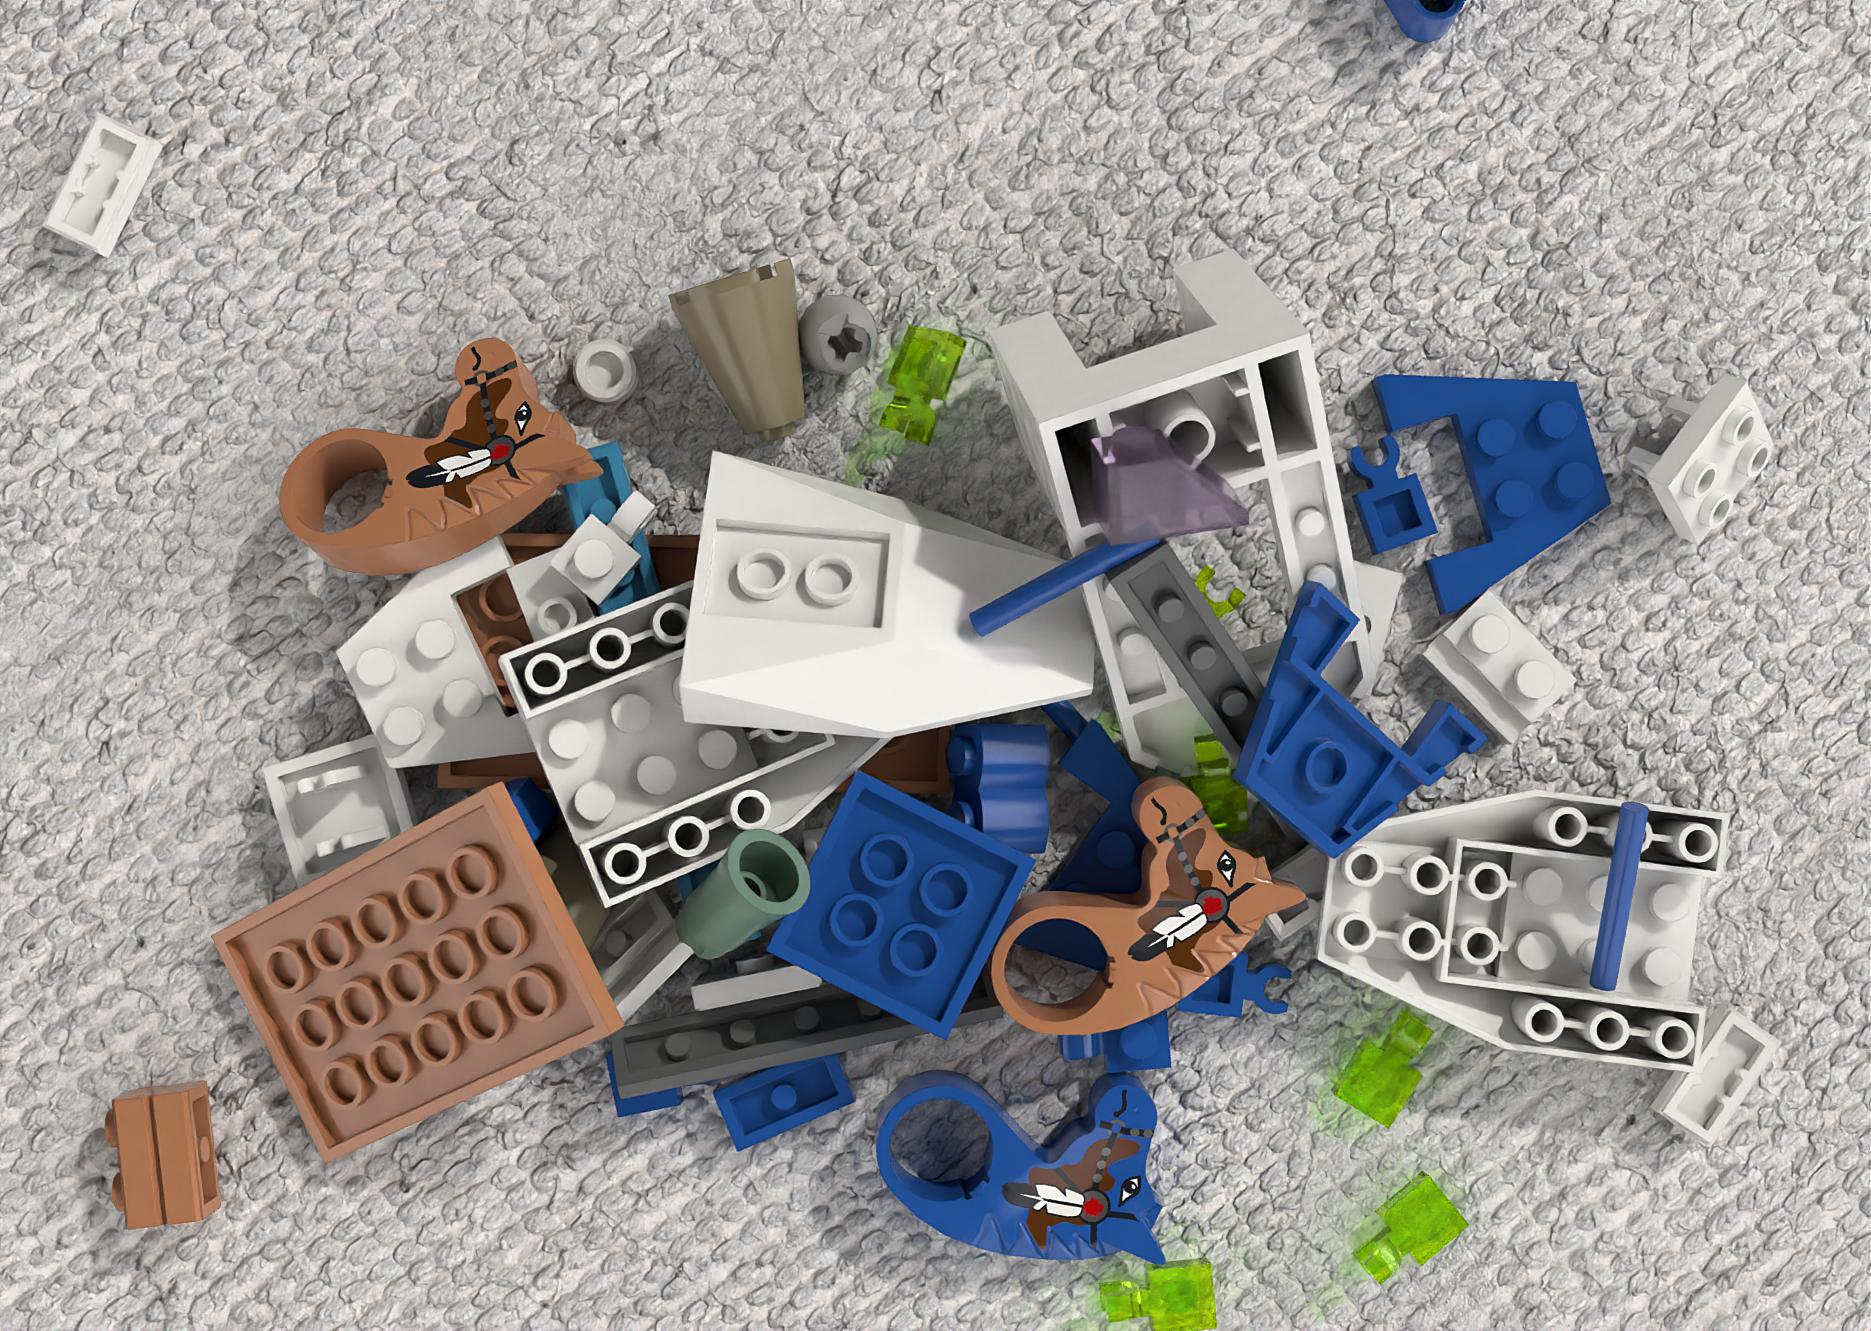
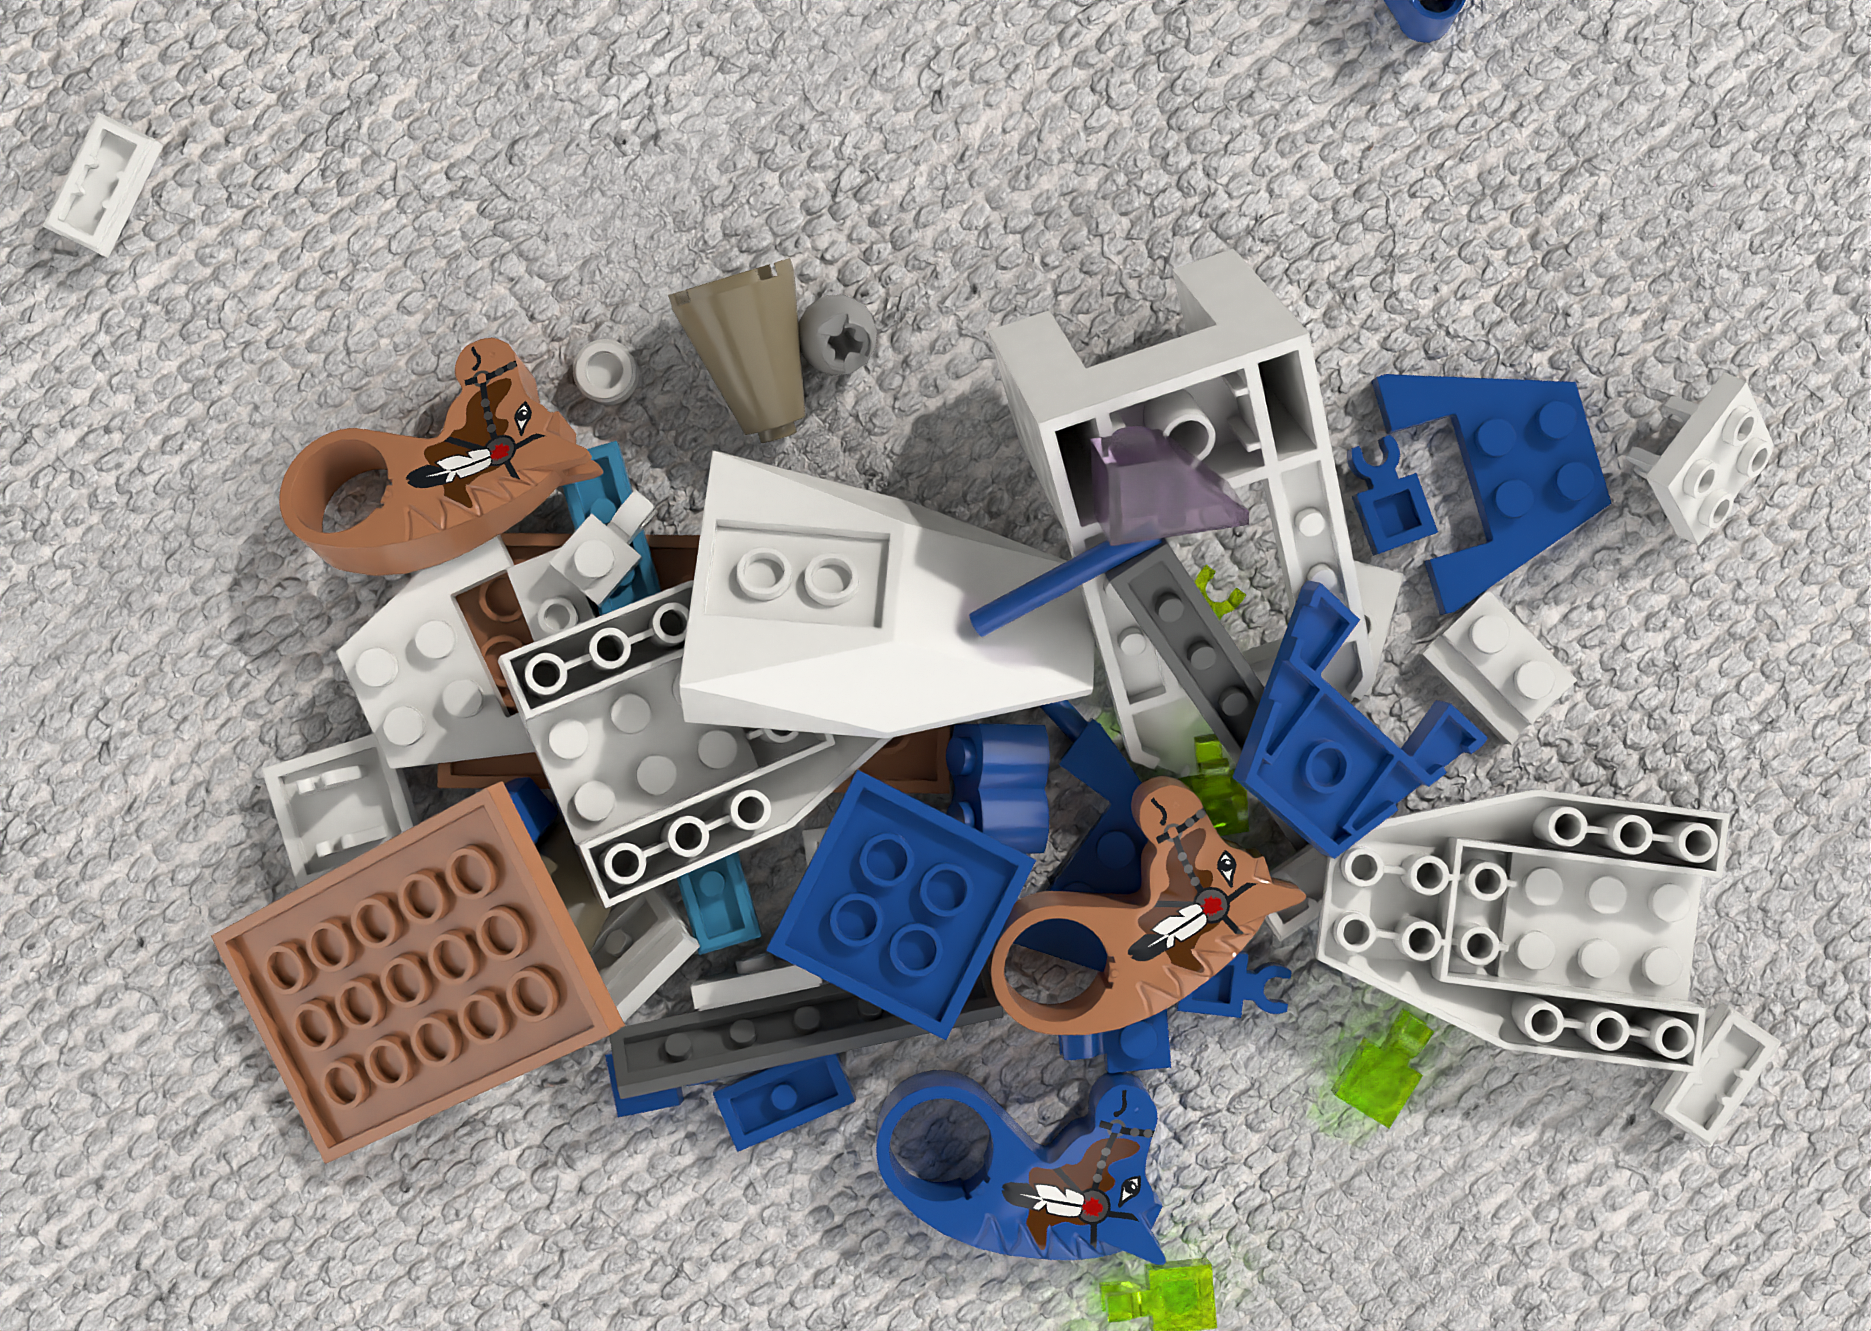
nougat brick [105,1080,221,1230] -> none
sand green plant [675,829,811,960] -> none
clear neon green plate [878,324,967,446] -> none
clear neon green plate [1351,1171,1469,1285] -> none
blue bar [1589,802,1649,991] -> none

